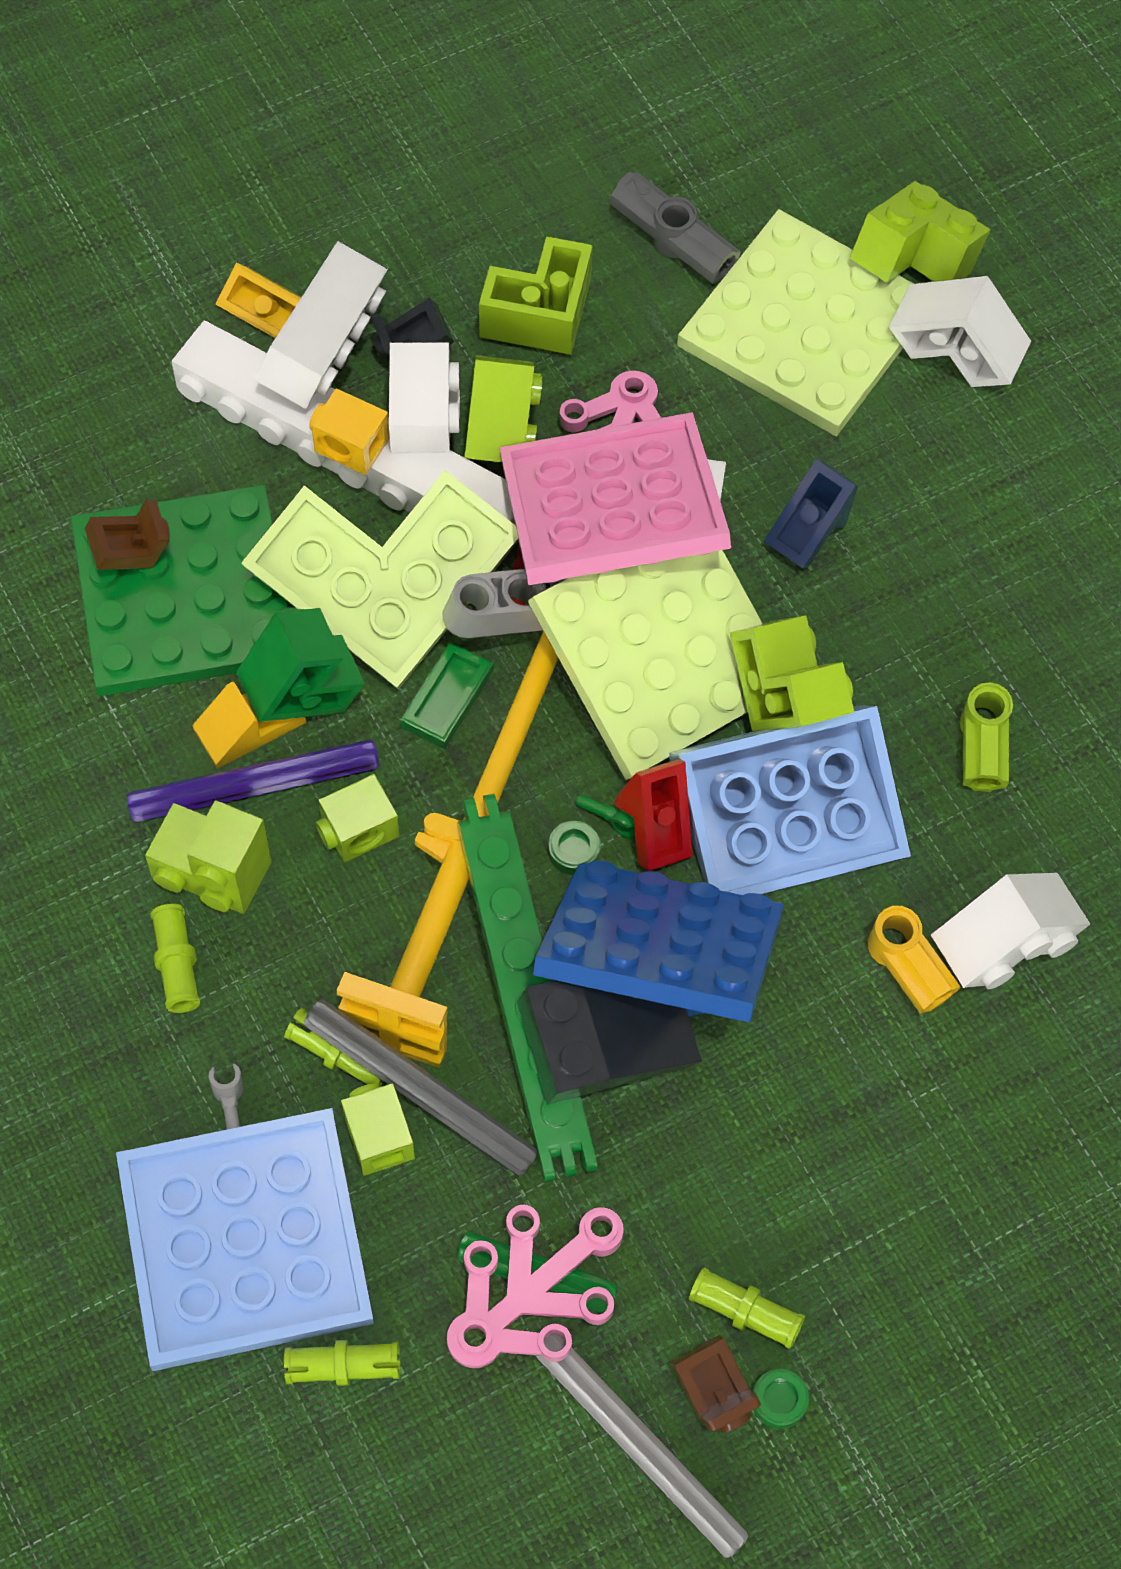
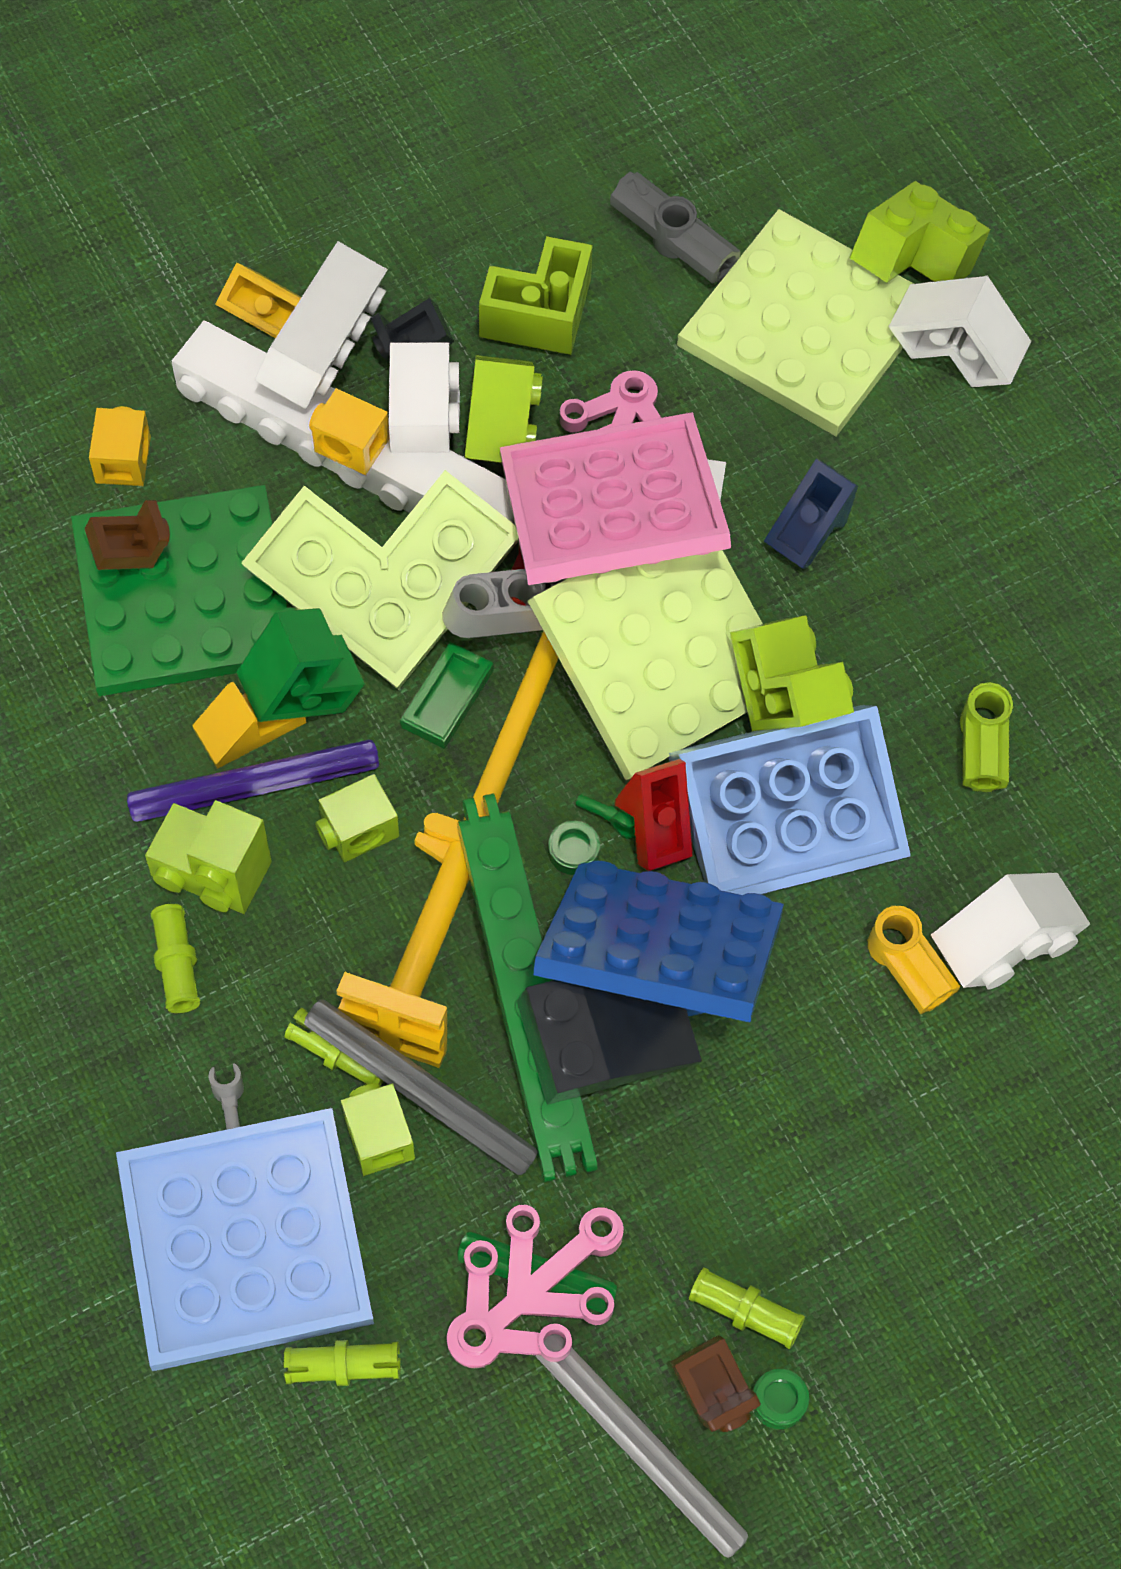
none -> yellow brick [89,406,151,486]

